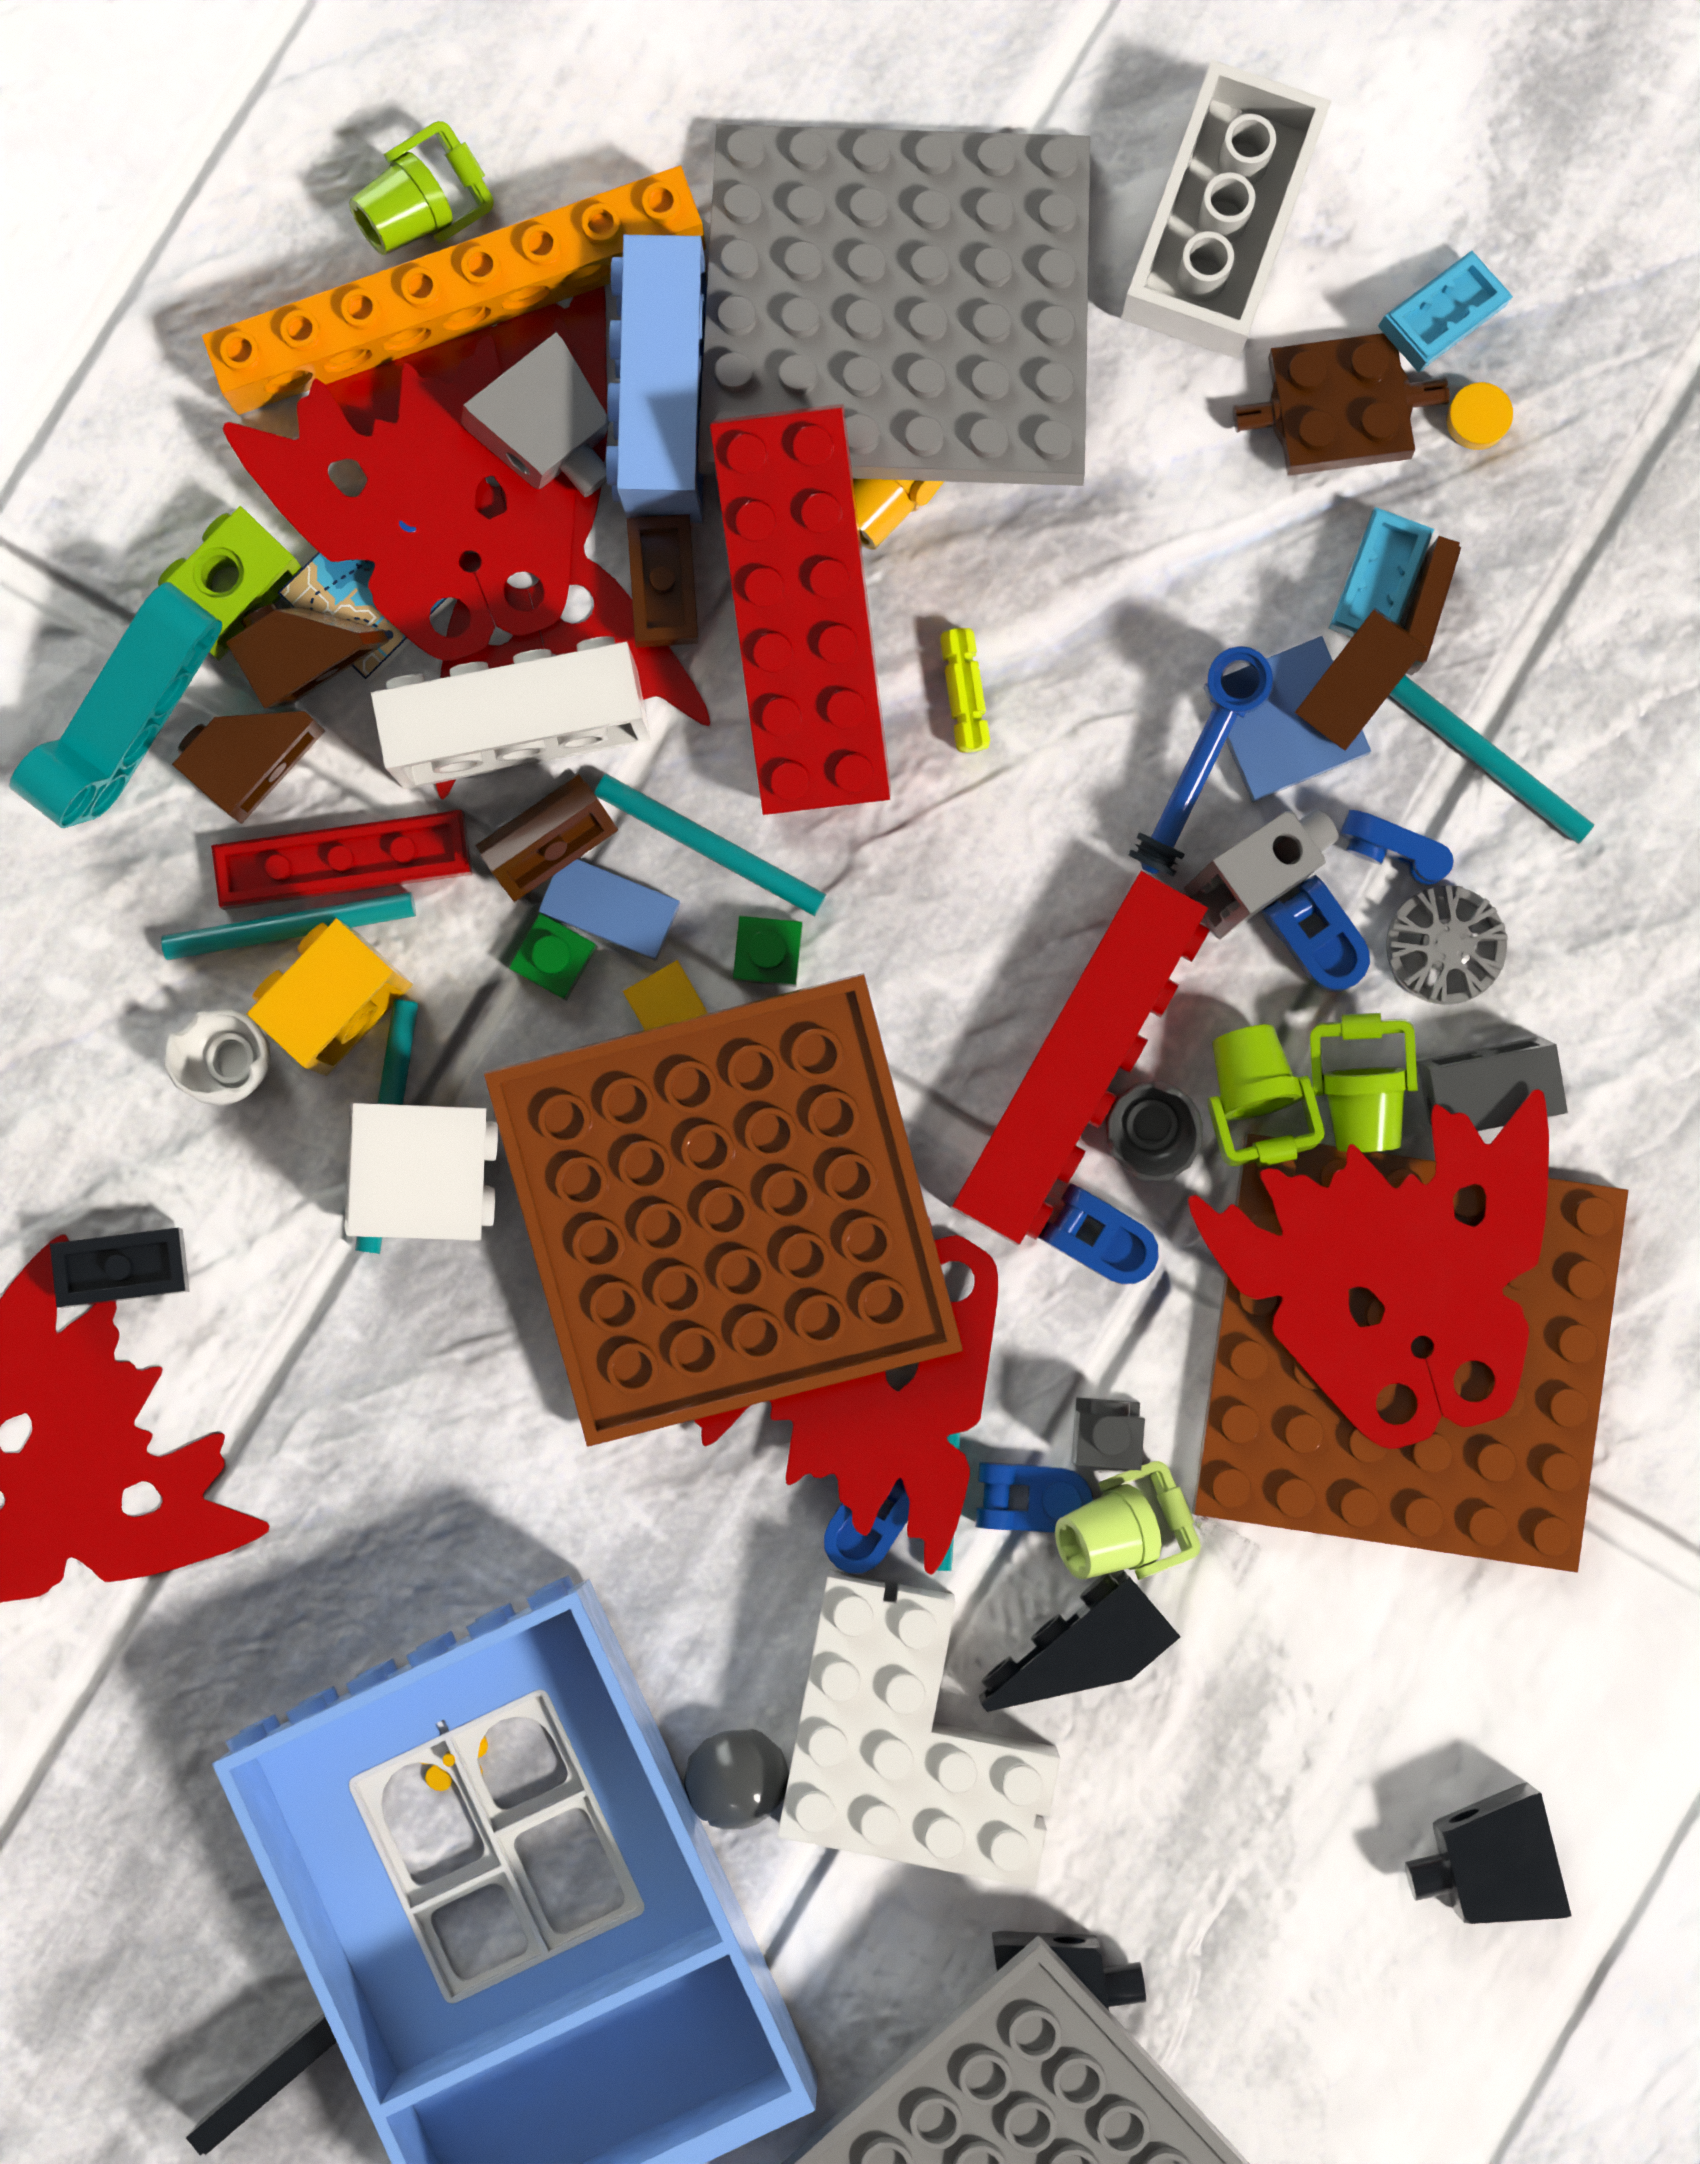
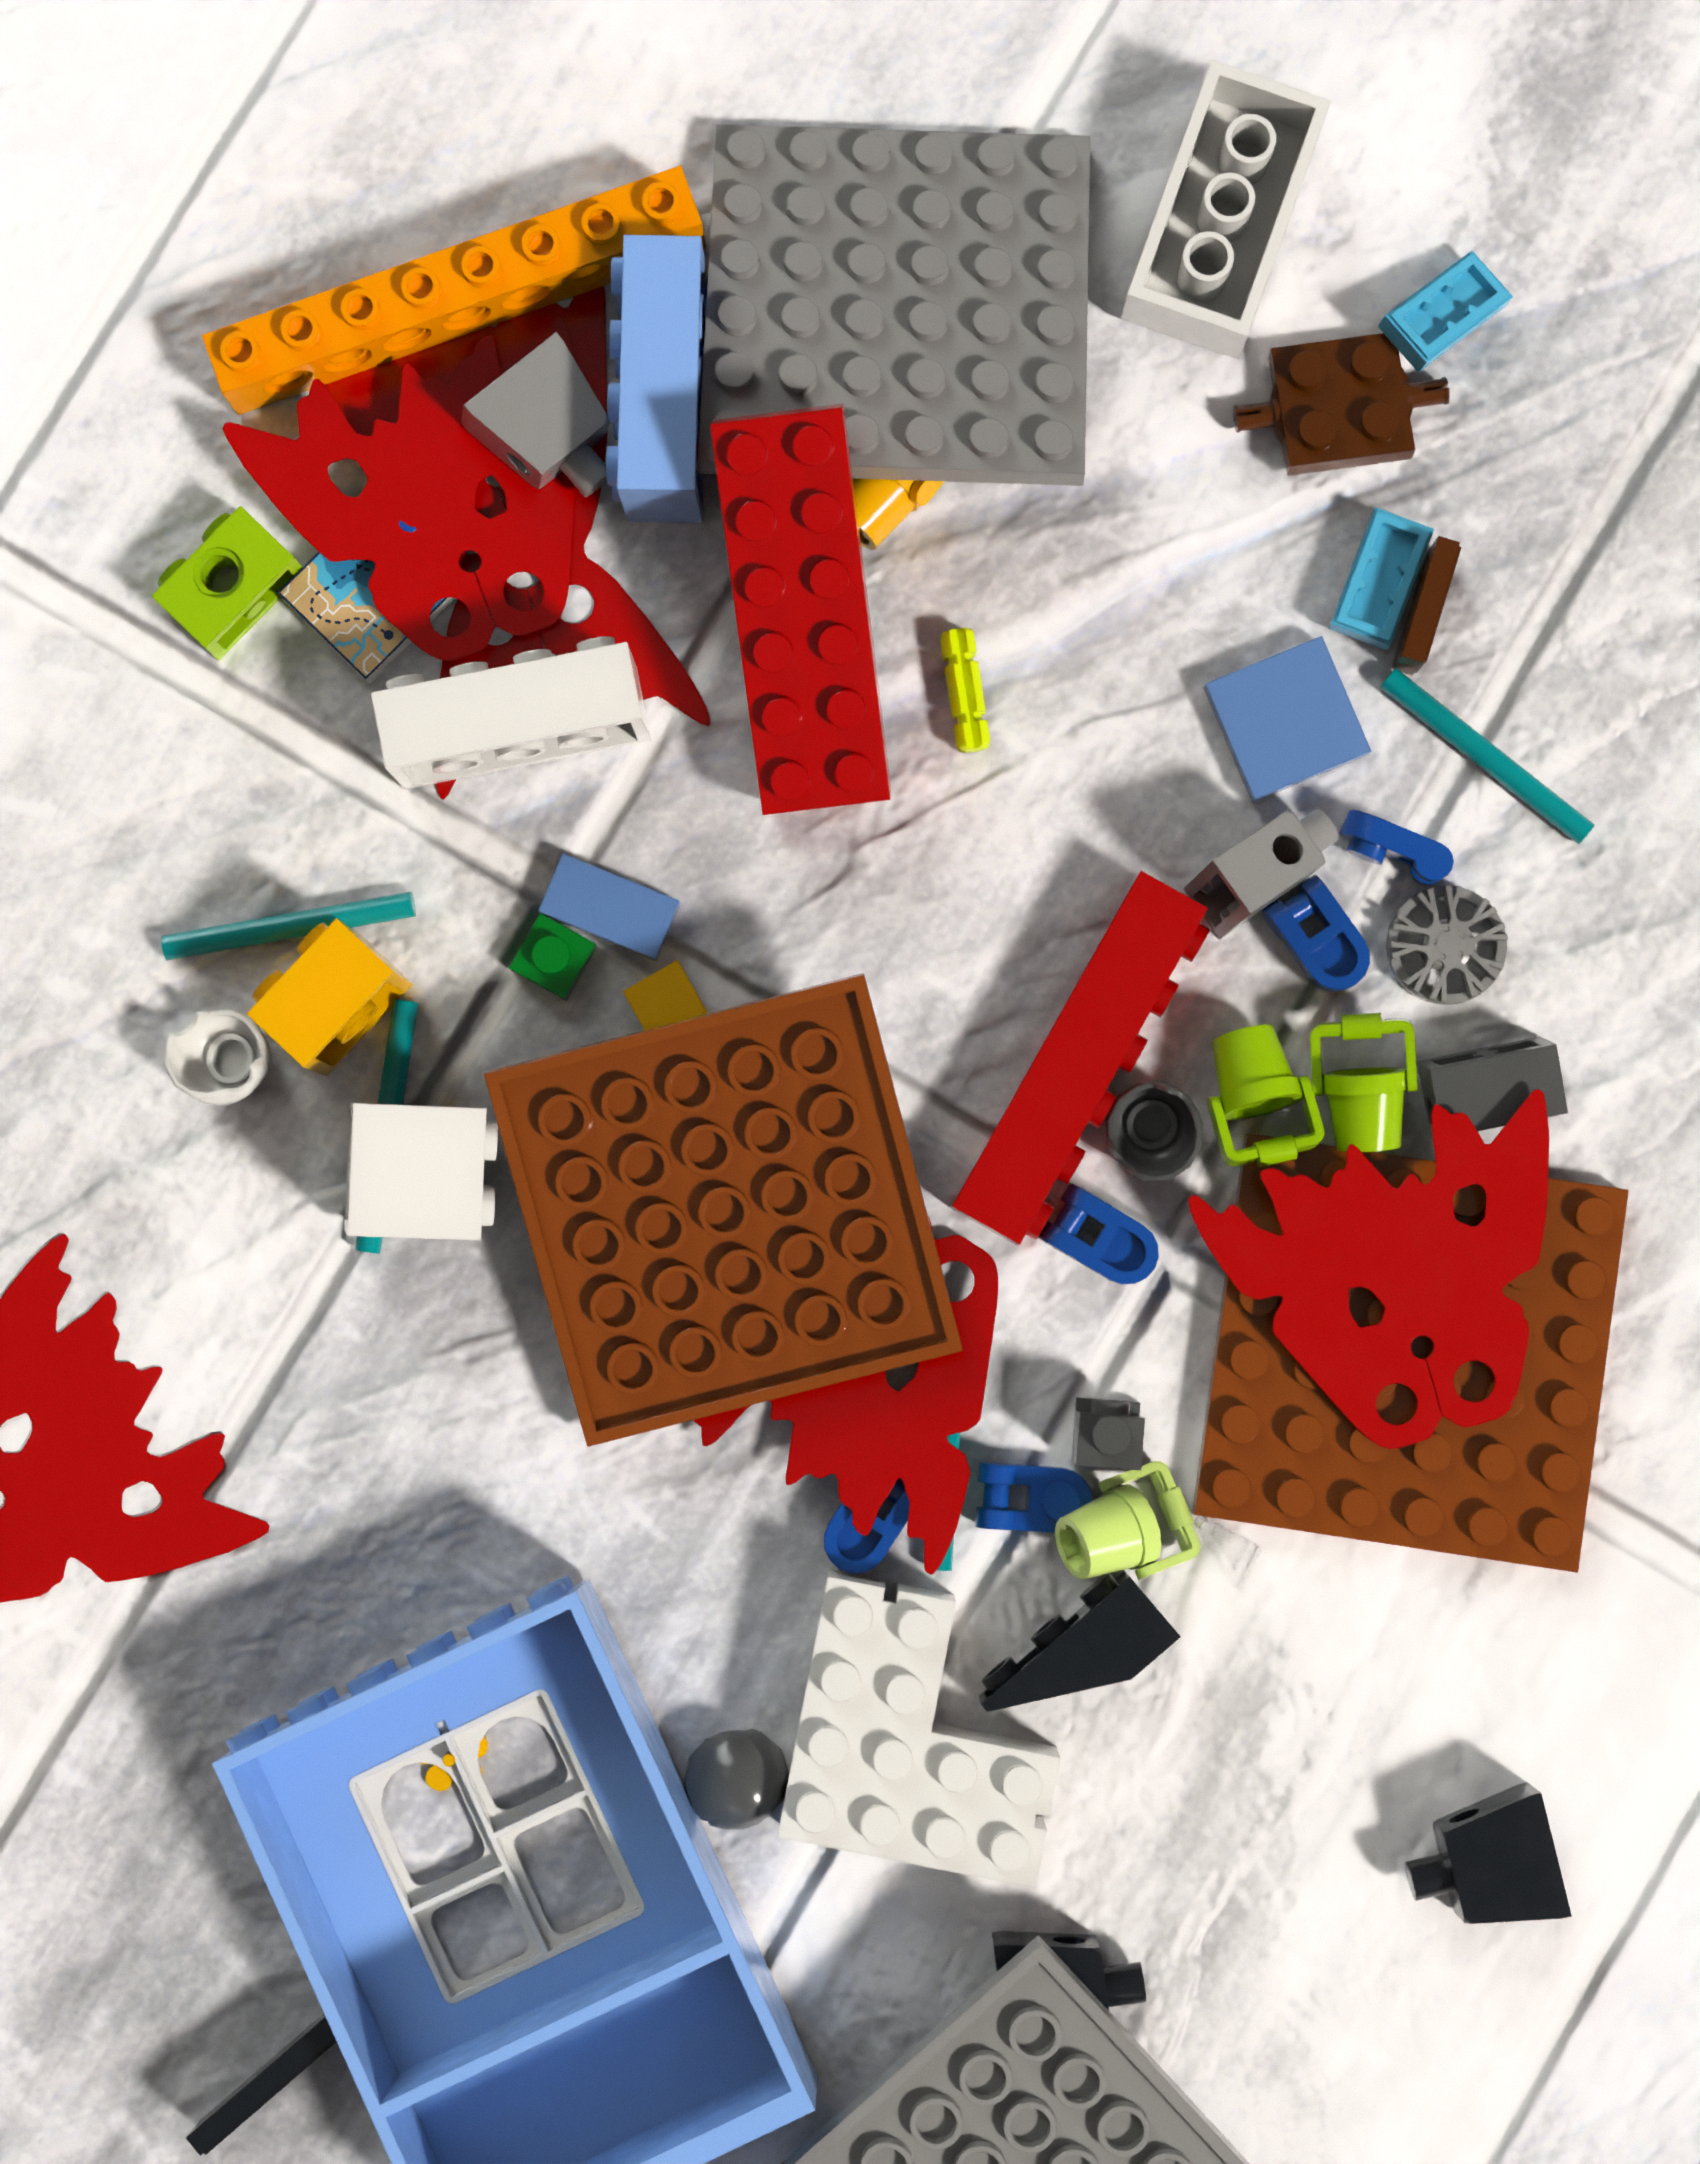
teal beam [9,582,222,828] -> none
black plate [50,1227,190,1308] -> none
reddish brown slope [172,711,325,824] -> none
red tile [211,810,473,910] -> none
reddish brown slope [226,604,389,709] -> none
lime piece [349,121,494,255] -> none
reddish brown panel [475,774,618,902] -> none
teal bar [594,774,827,917] -> none
reddish brown plate [627,514,699,648] -> none
green plate [733,916,803,987] -> none
blue piece [1128,646,1273,877] -> none
reddish brown tile [1294,608,1426,751] -> none
yellow tile [1446,382,1513,450] -> none

